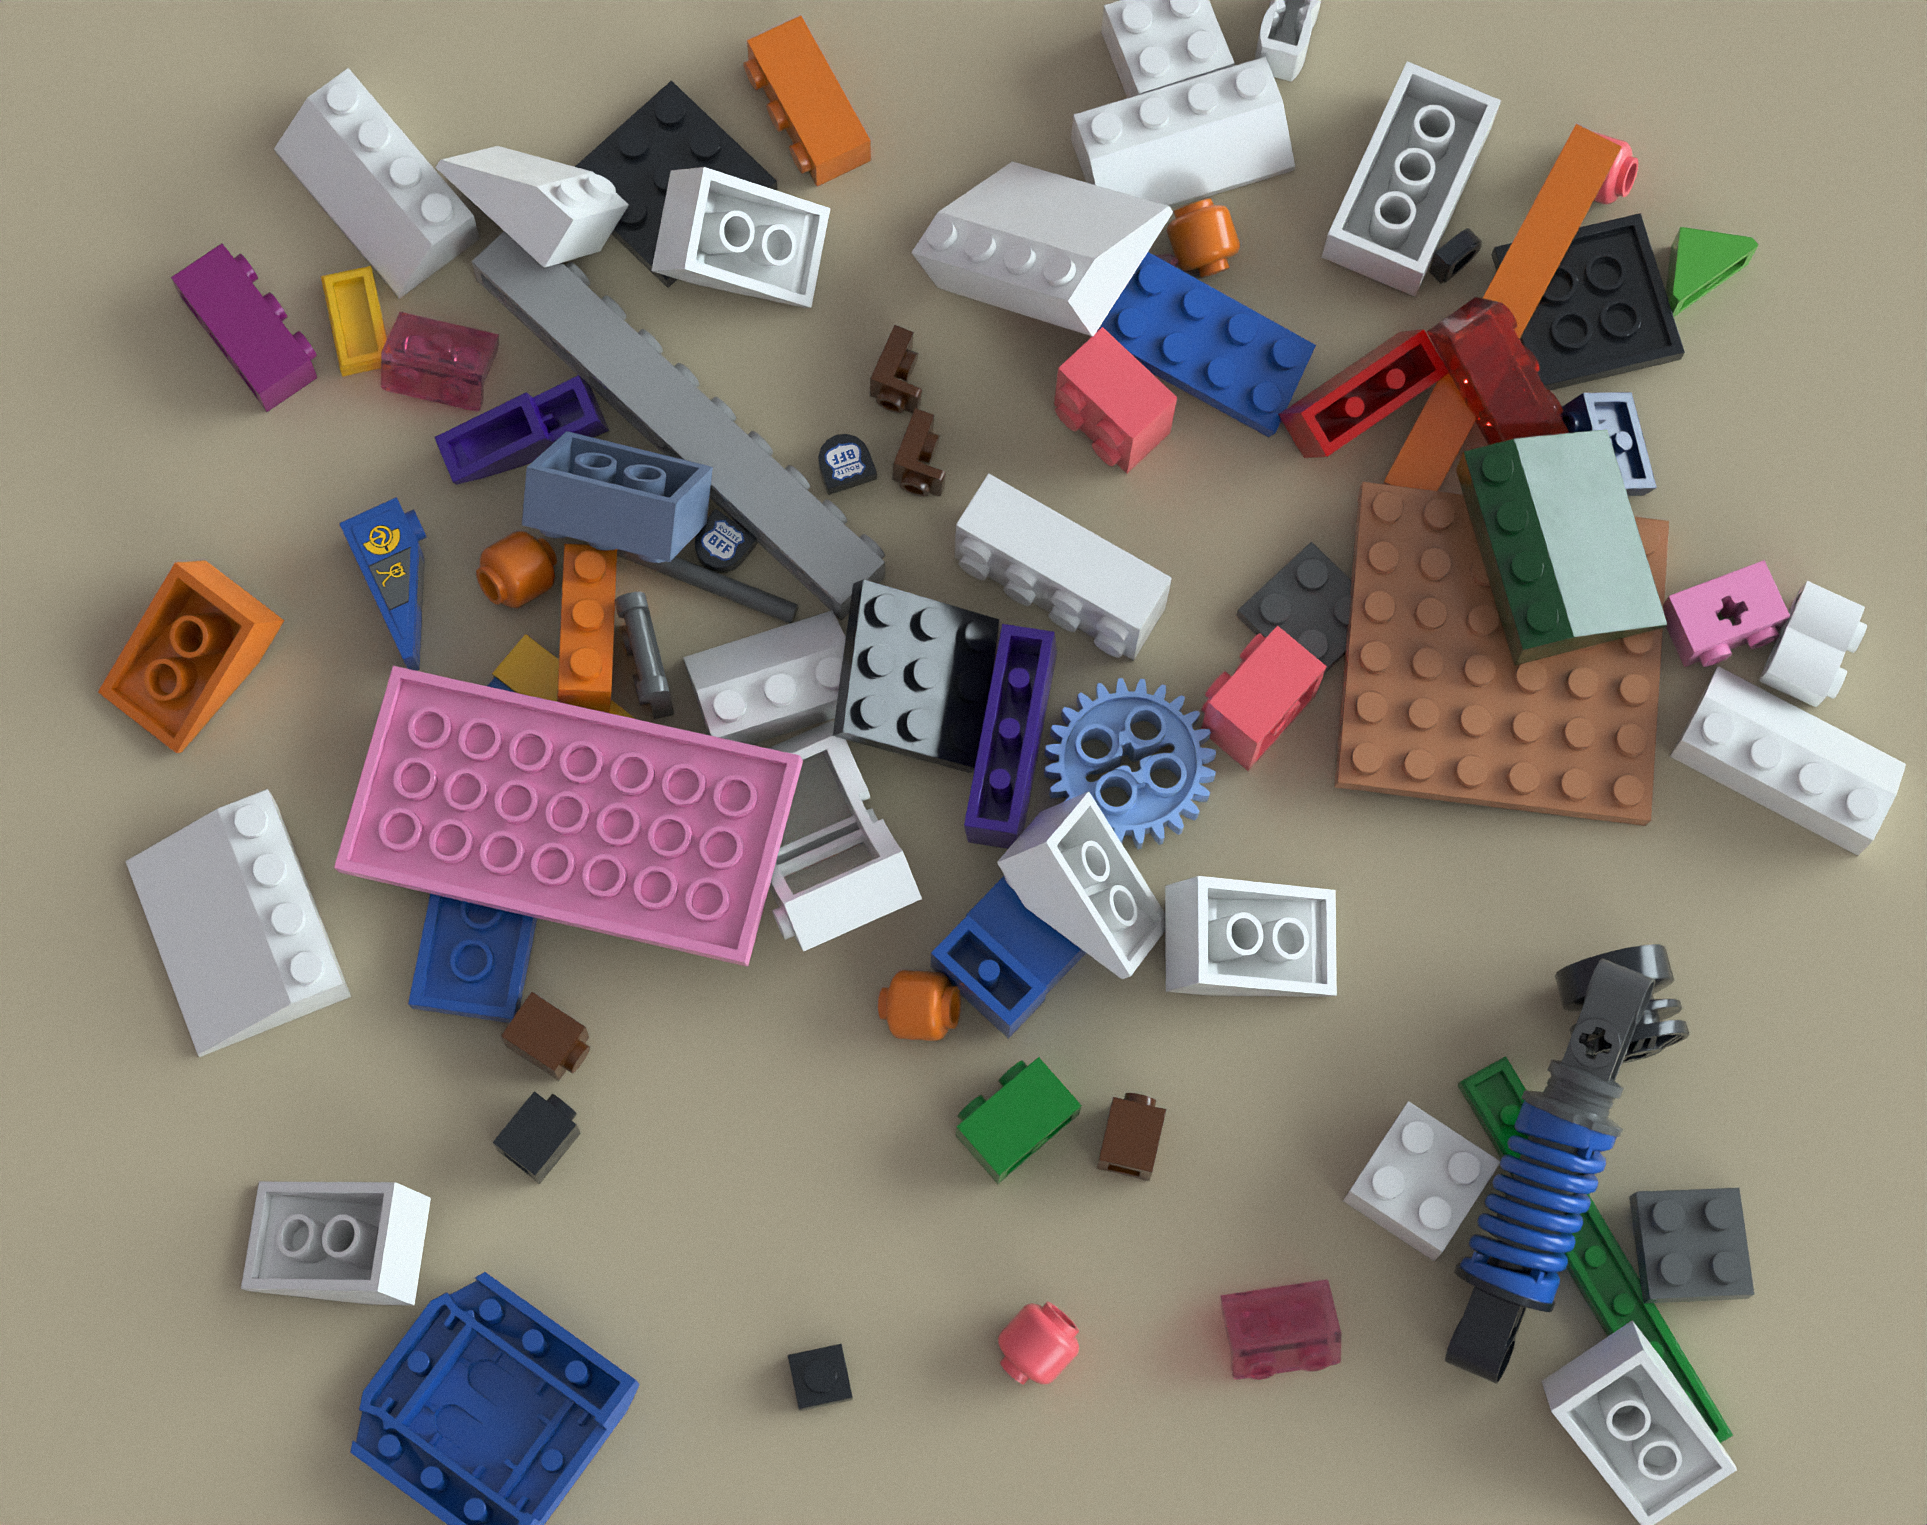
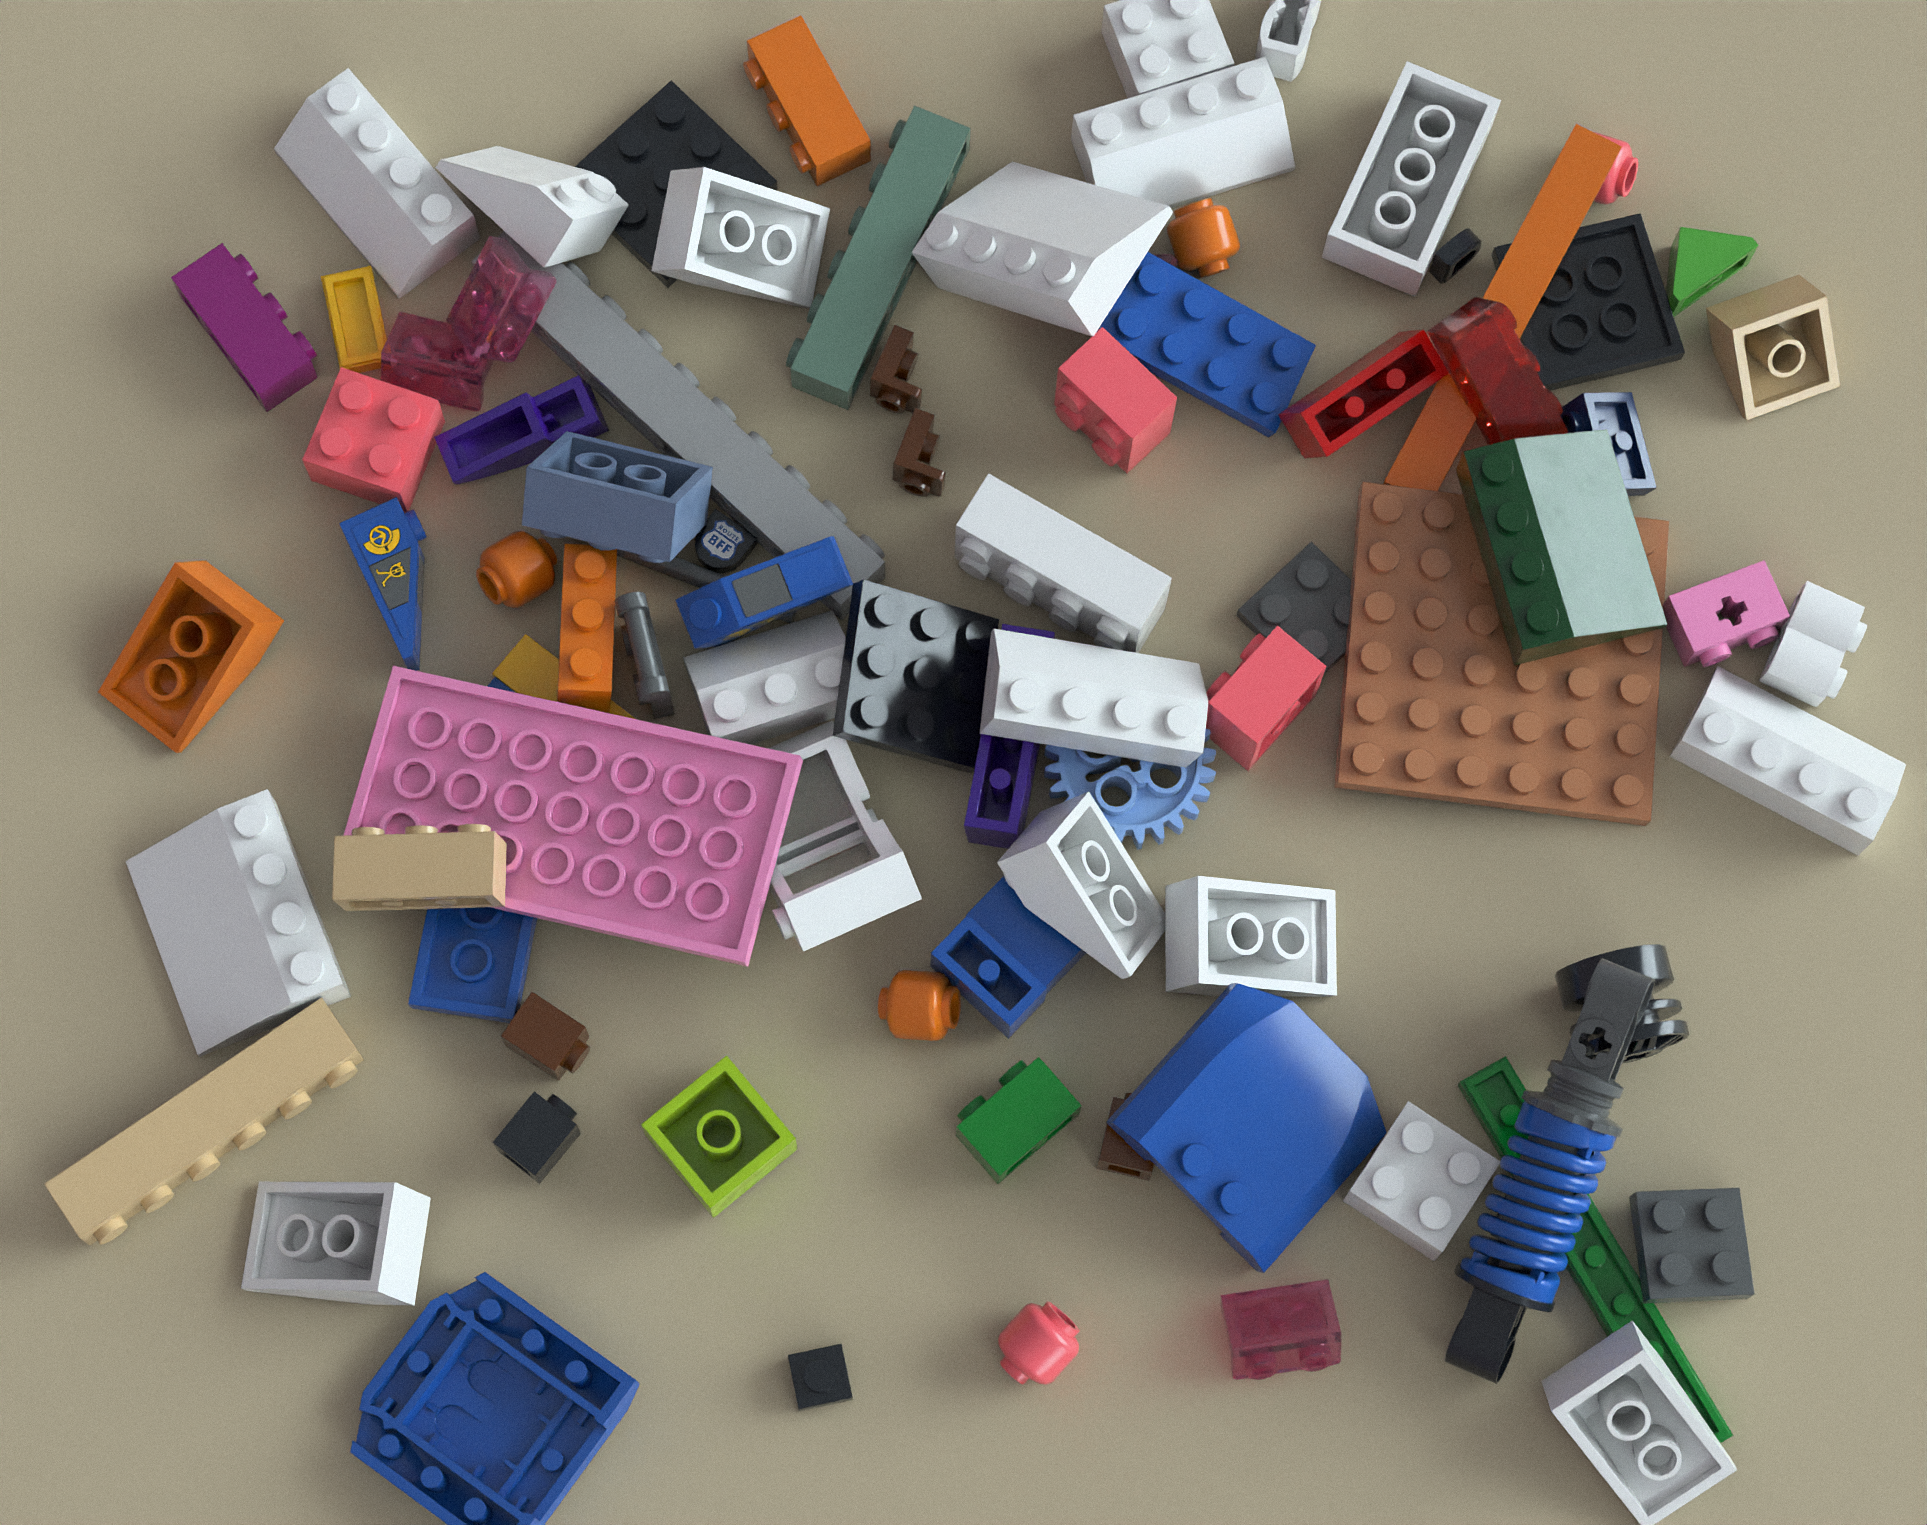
tile [818,434,877,495] -> none
none -> tan brick [44,998,364,1245]
none -> coral brick [302,367,445,513]
none -> tan brick [332,824,507,911]
none -> clear pink bracket [446,236,557,363]
none -> lime brick [641,1055,797,1218]
none -> slope [675,536,853,648]
none -> sand green brick [786,105,971,410]
none -> white slope [980,629,1208,768]
none -> blue wedge [1106,983,1387,1273]
none -> tan slope [1706,274,1840,420]

